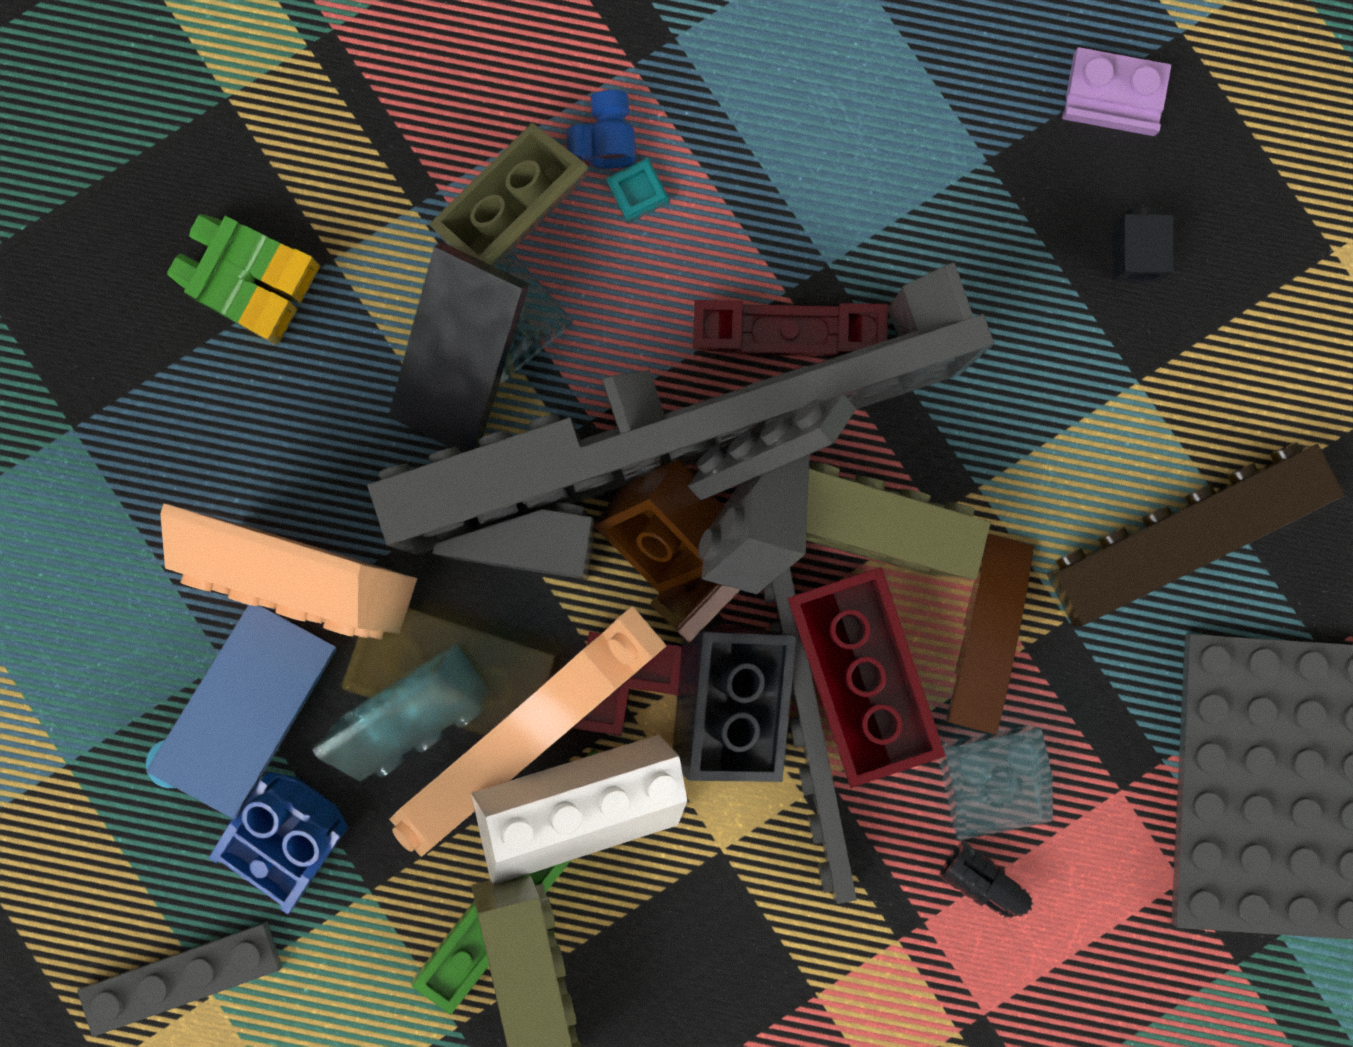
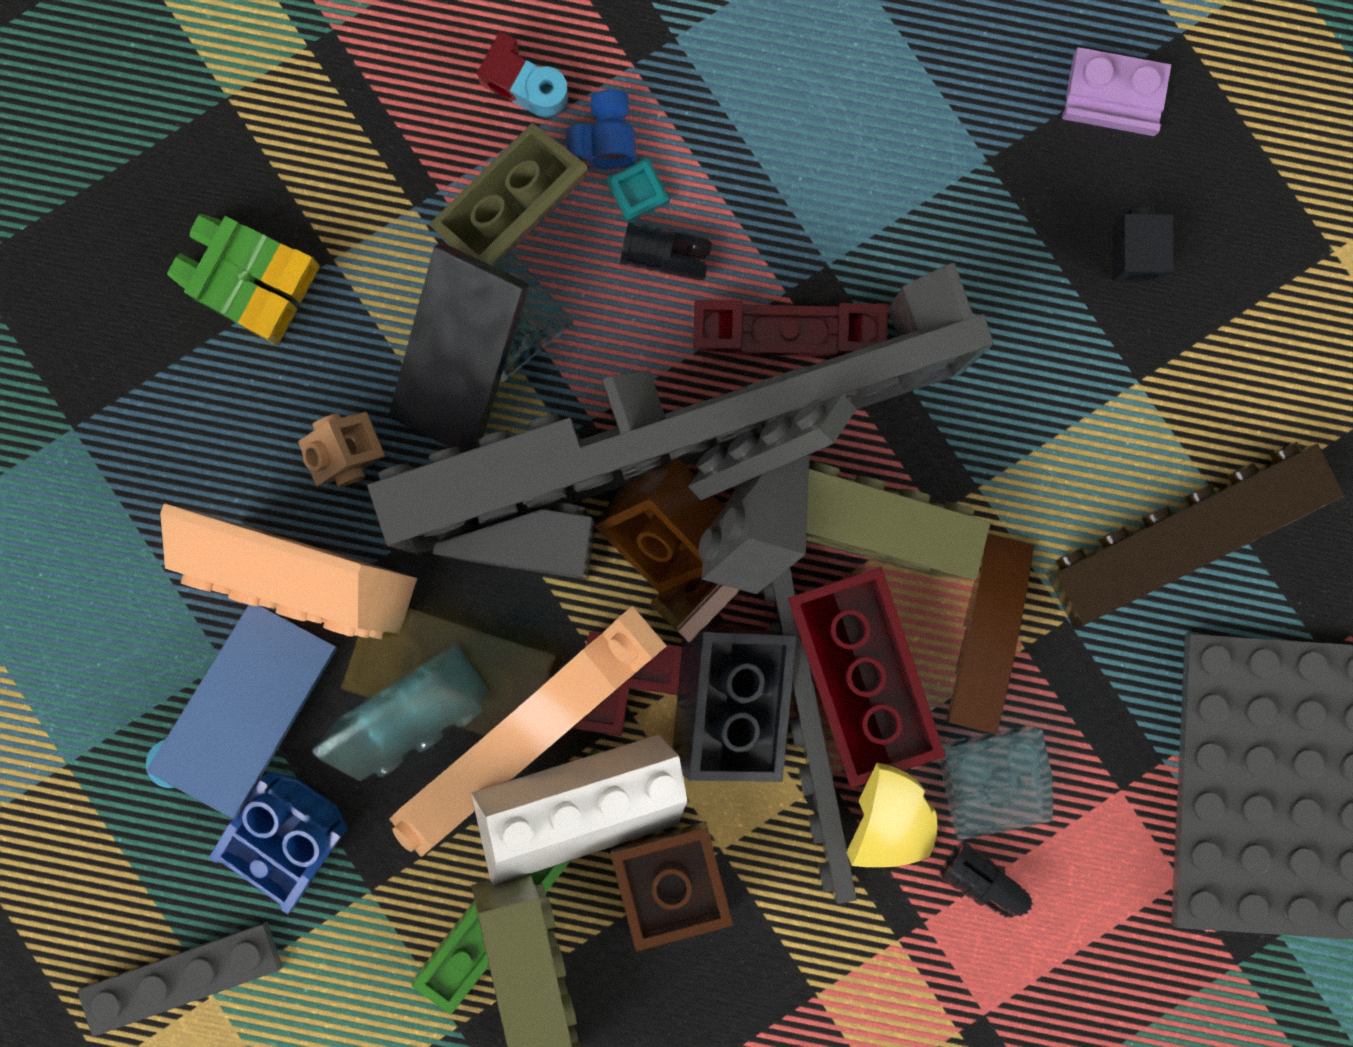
none -> light nougat brick [298,412,385,488]
none -> leg [477,31,568,118]
none -> reddish brown brick [610,821,733,952]
none -> black hinge [620,222,712,281]
none -> light yellow brick [846,763,938,867]

